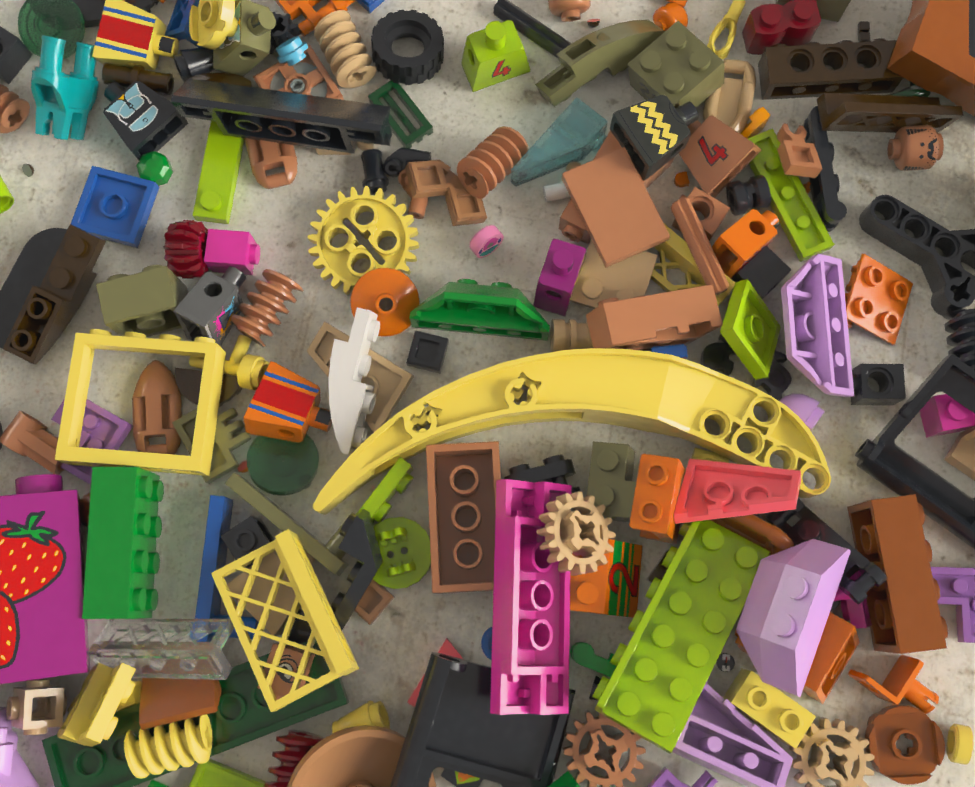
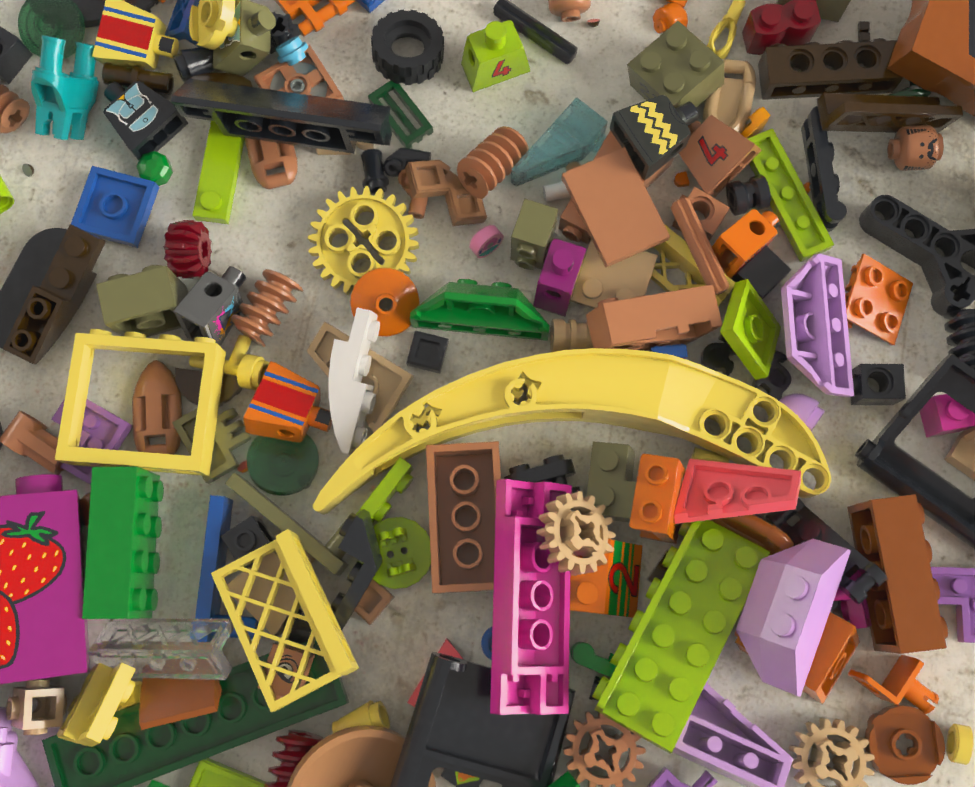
light yellow piece [124,714,212,779] -> none
dark pink brick [204,229,260,275] -> none
tan piece [314,10,377,89] -> none
olive slope [535,20,665,107] -> none
black piece [716,653,735,672] -> none
light yellow brick [723,668,816,749] -> none
nougat plate [777,123,822,178] -> none
none -> olive brick [510,198,558,270]

